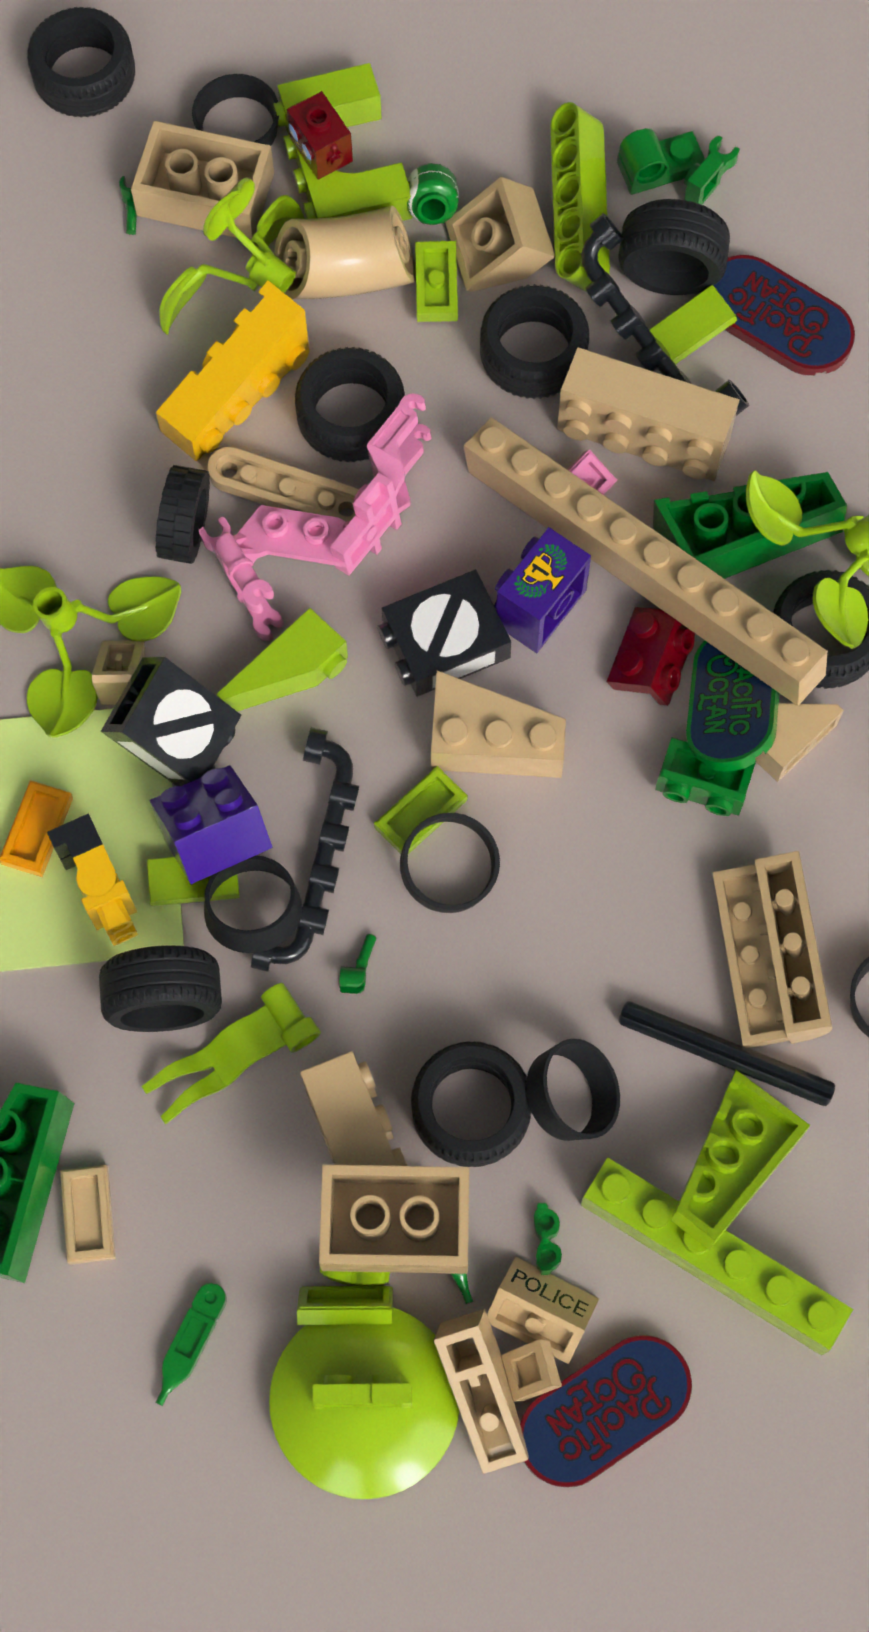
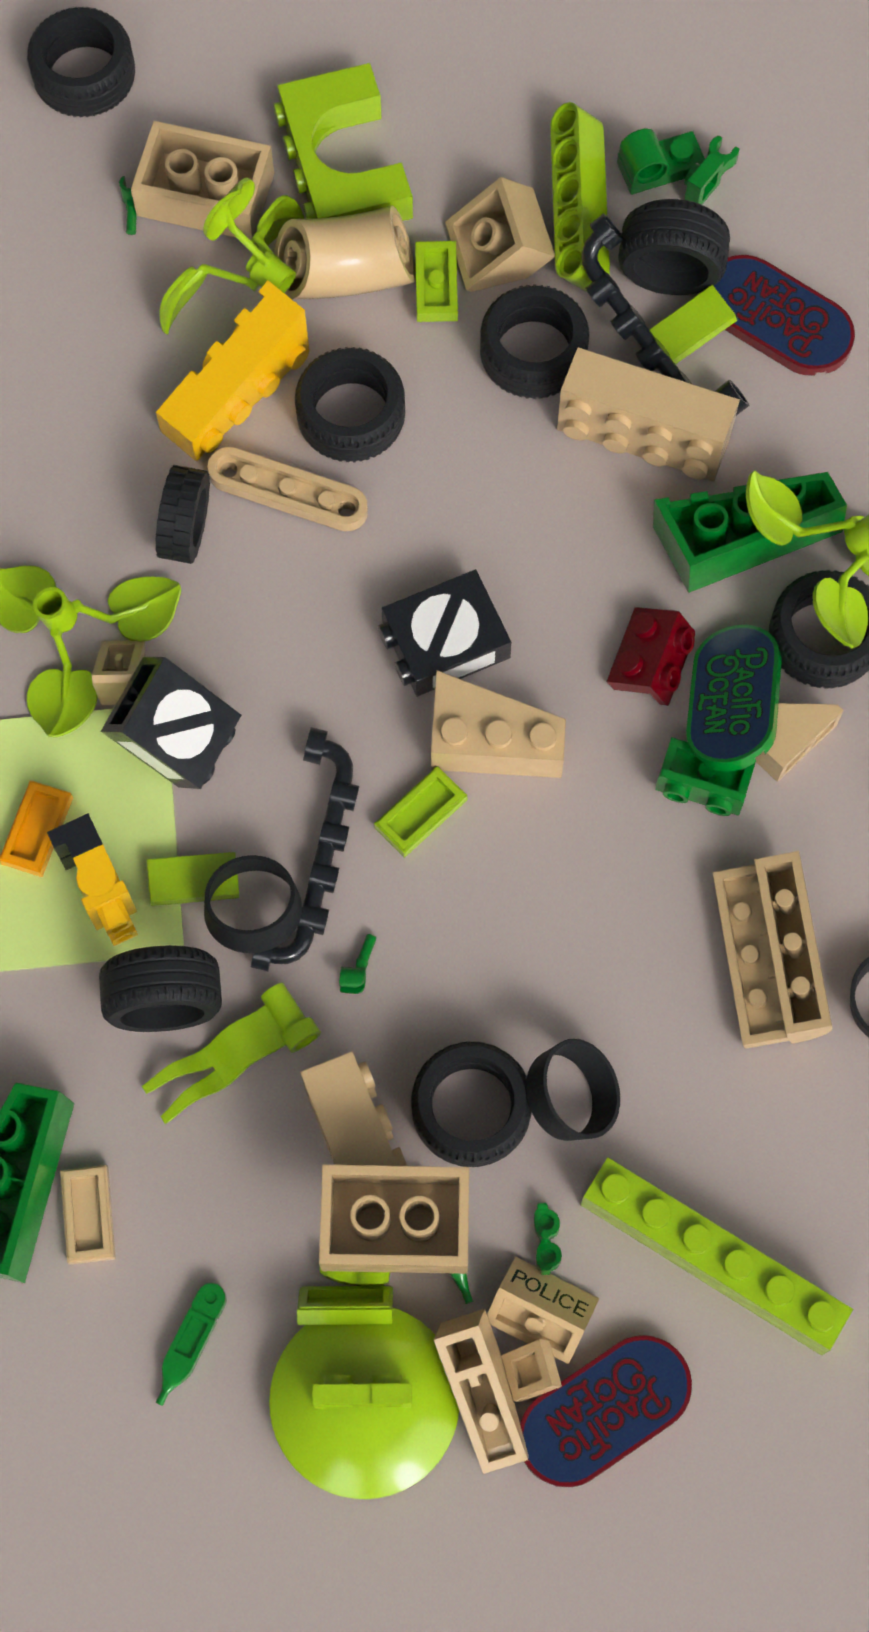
dark purple brick [149,765,273,884] -> none
black tyre [192,74,279,146] -> none
bright pink piece [199,393,431,642] -> none
lime slope [216,608,348,712] -> none
dark red head [287,91,353,180] -> none
black tyre [400,813,500,913] -> none
green head [407,163,459,225] -> none
tan brick [463,417,828,706] -> none
dark purple brick [494,527,591,654] -> none
bright pink tile [567,449,617,495] -> none
black axle [619,1001,835,1106] -> none
lime wing [671,1070,810,1250] -> none

